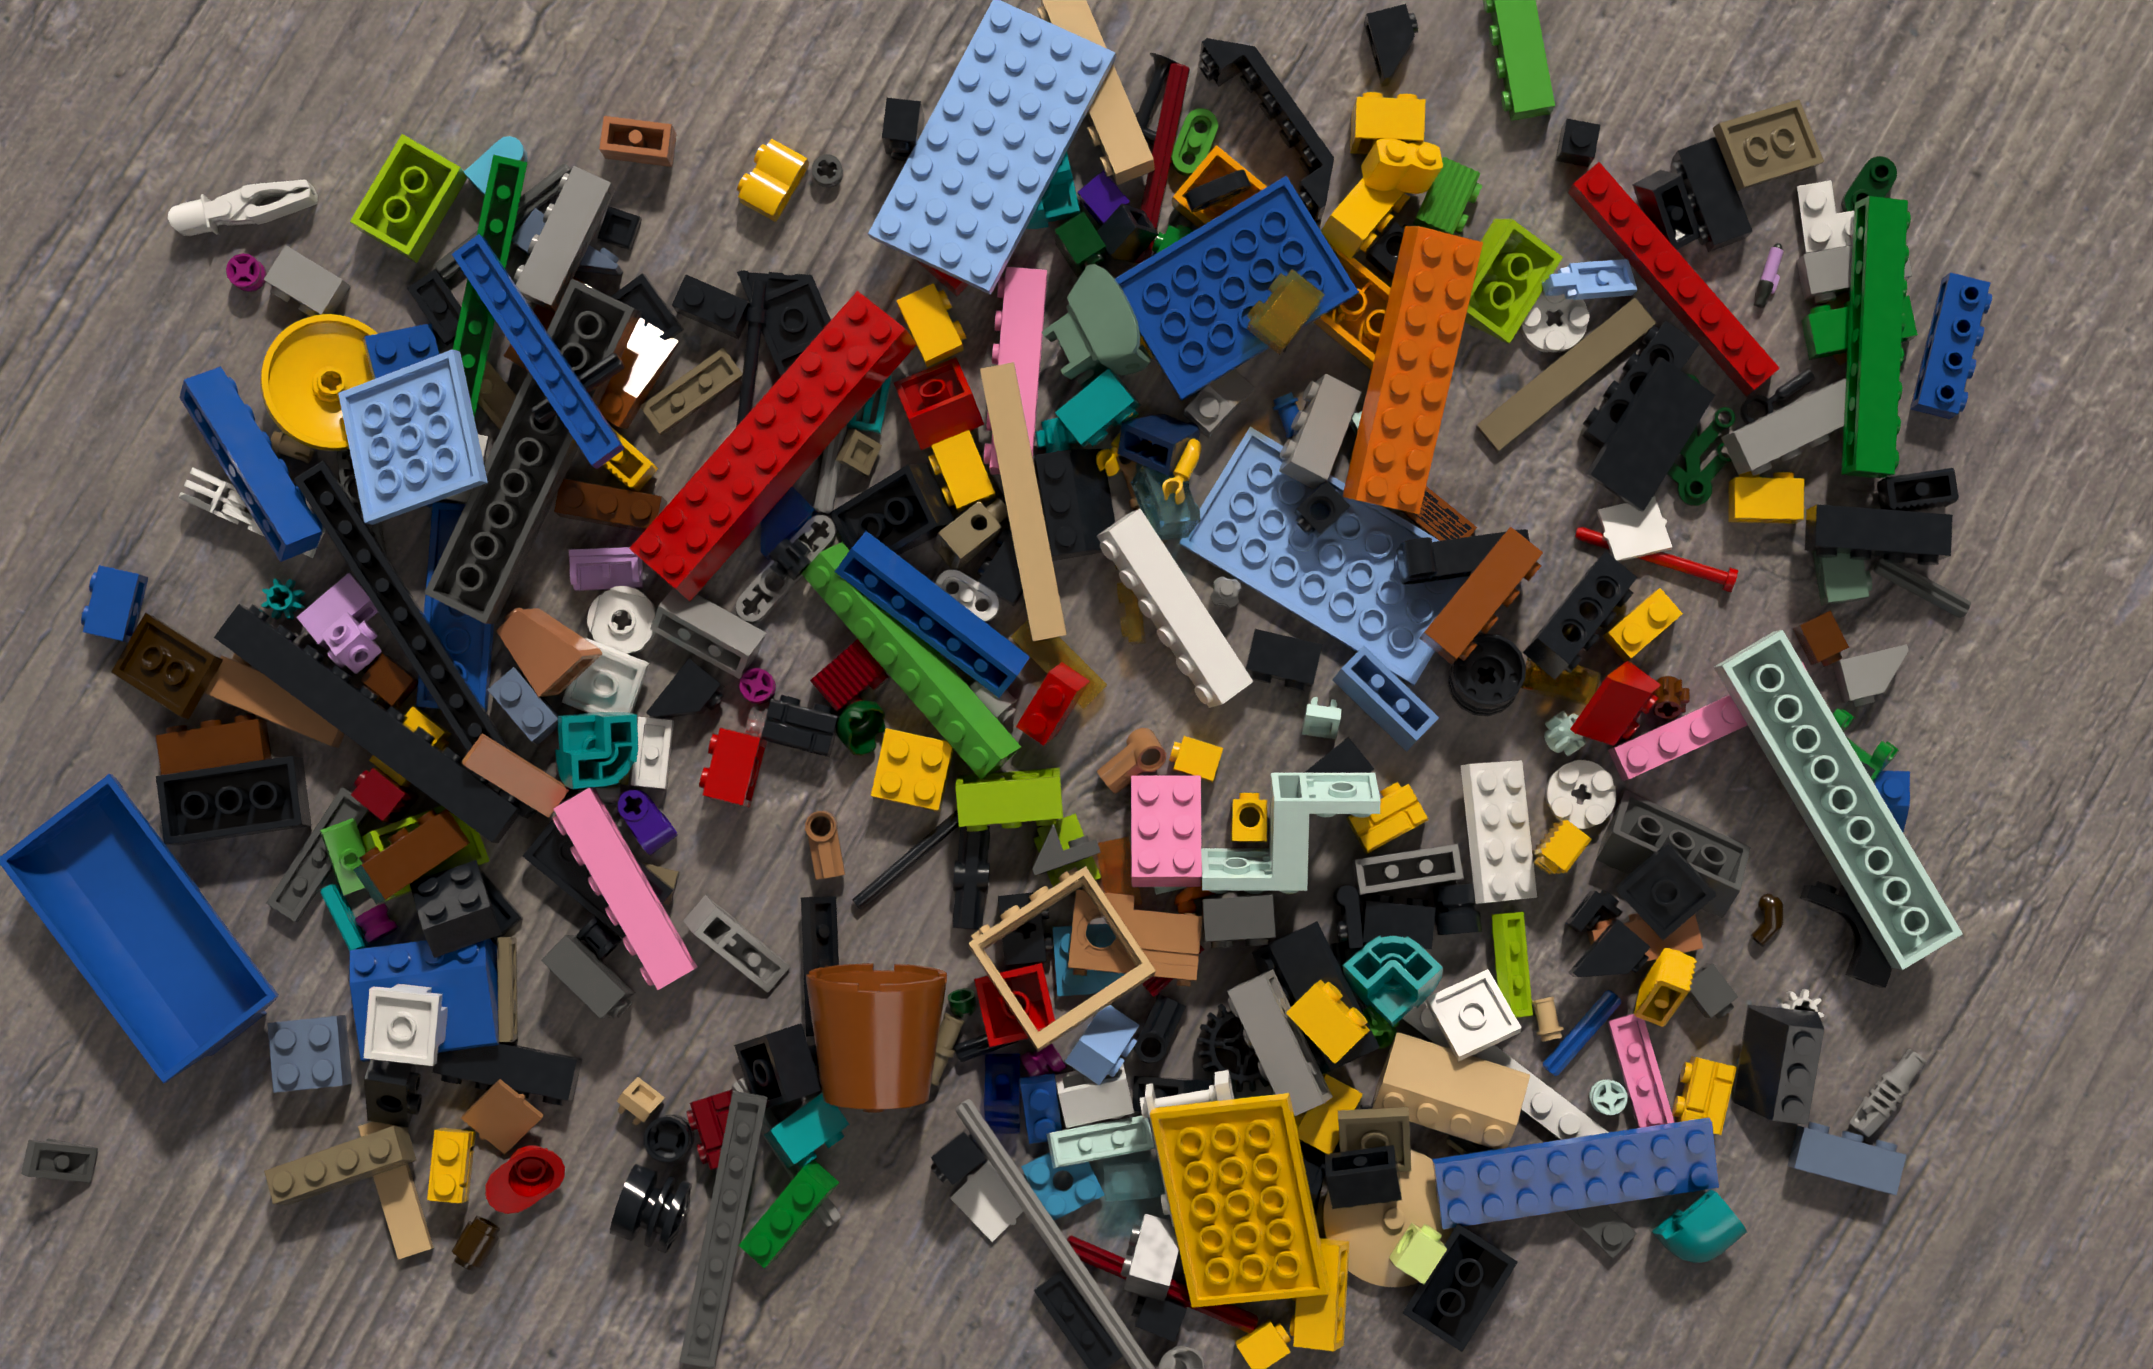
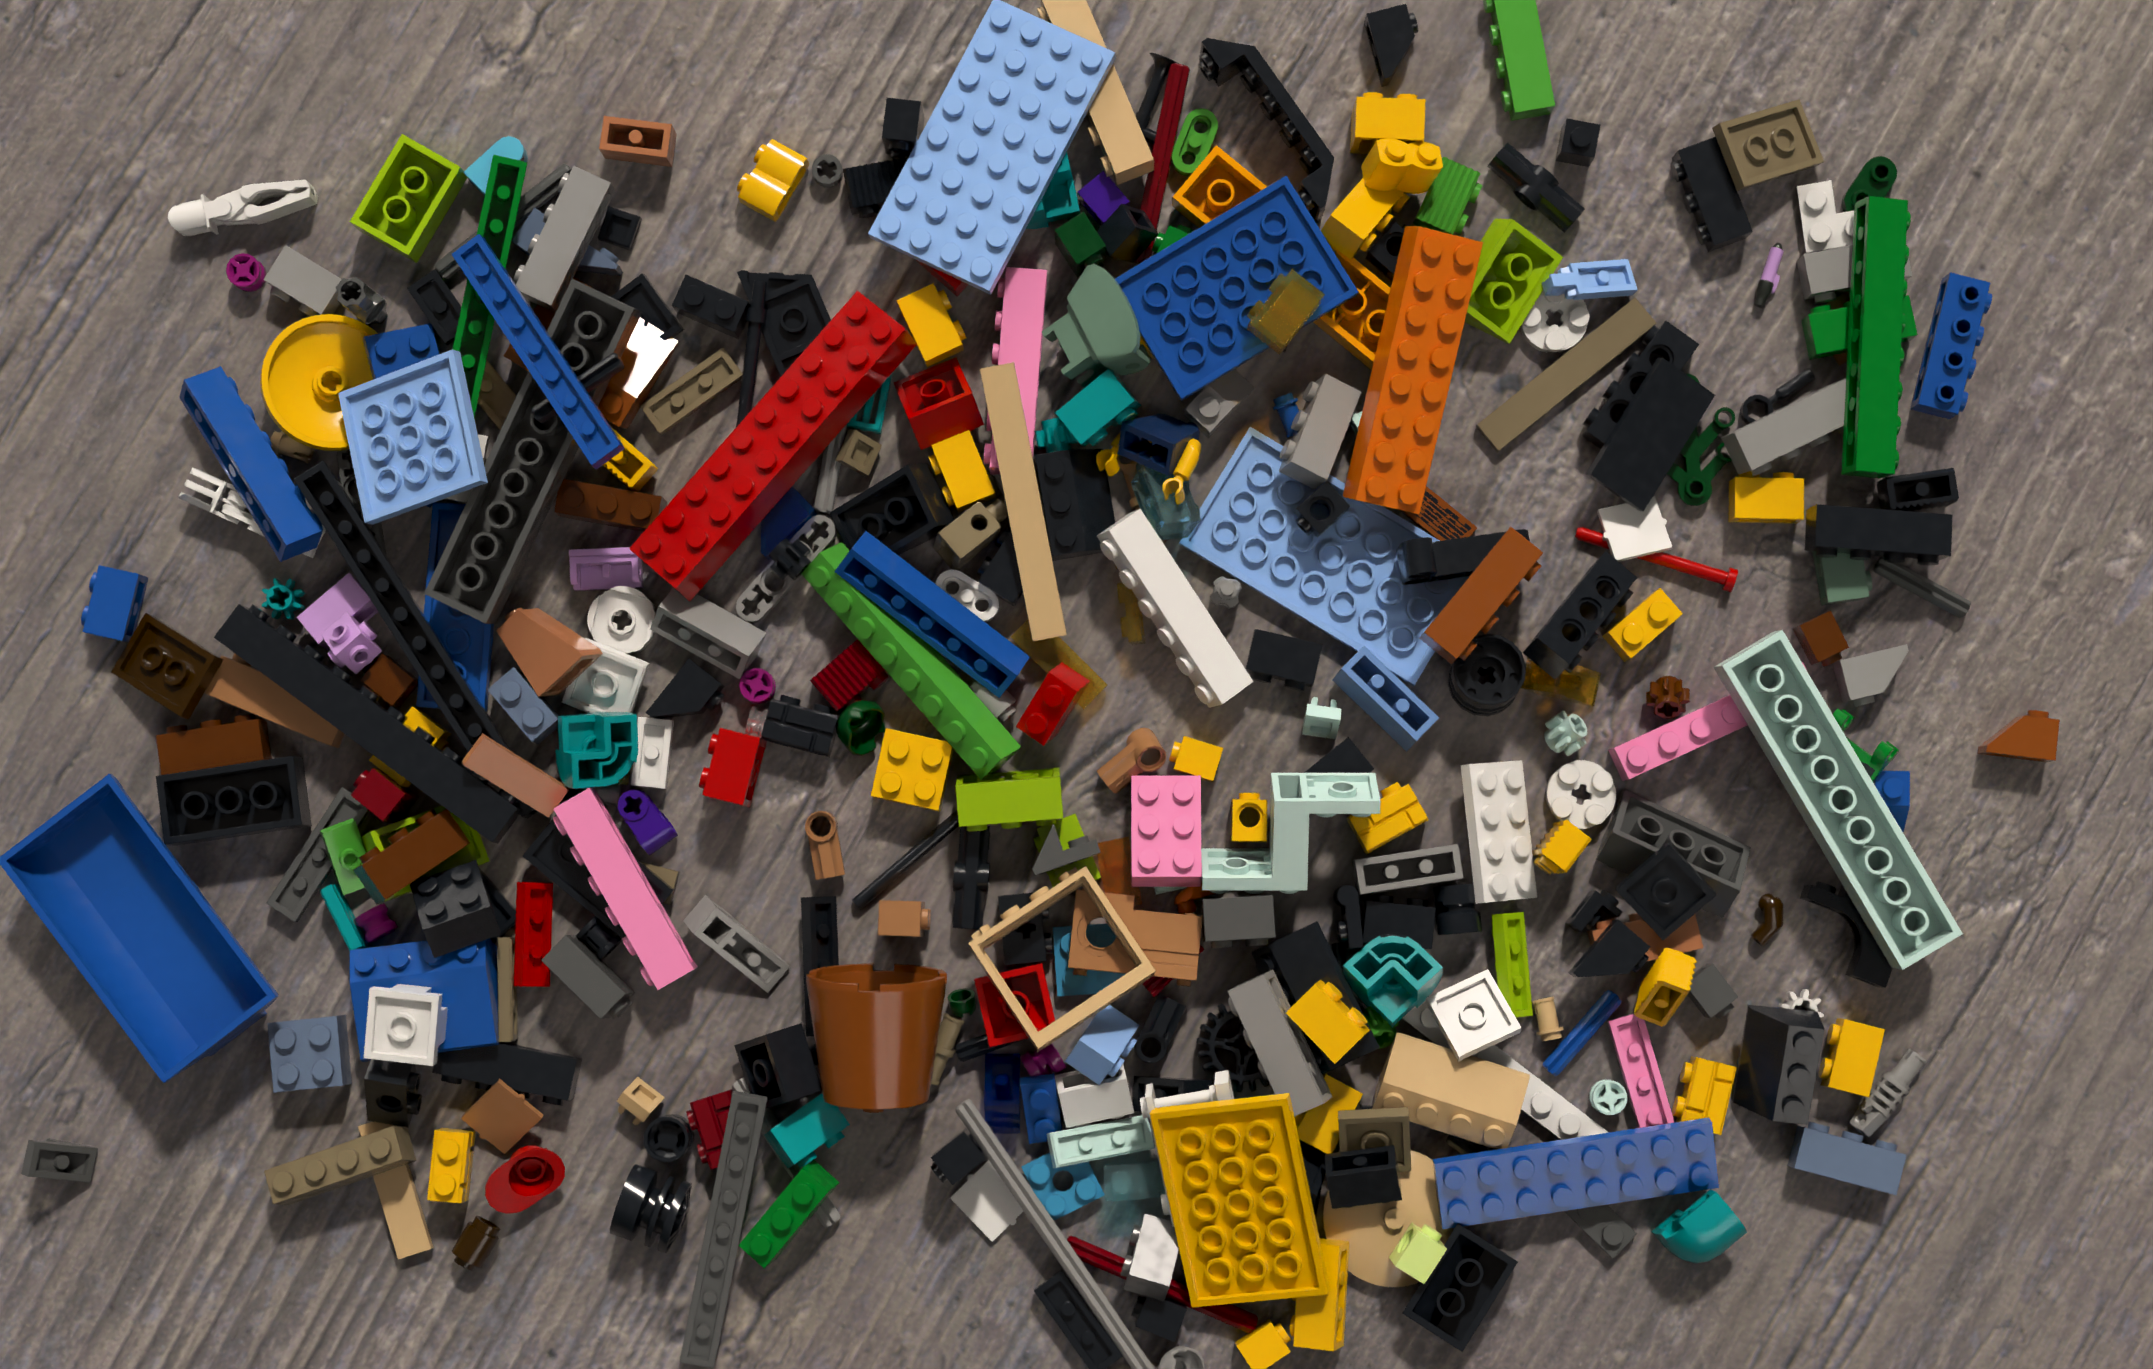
black beam [1185,170,1251,212] -> none
red brick [1568,162,1780,397] -> none
red slope [1570,661,1661,746] -> none
black slope [1632,170,1700,250] -> none
none -> dark grey piece [336,276,388,326]
none -> red plate [514,882,553,987]
none -> black brick [843,157,909,218]
none -> medium nougat brick [878,900,931,937]
none -> black piece [1487,143,1585,233]
none -> yellow brick [1818,1018,1885,1097]
none -> dark orange slope [1977,710,2060,762]

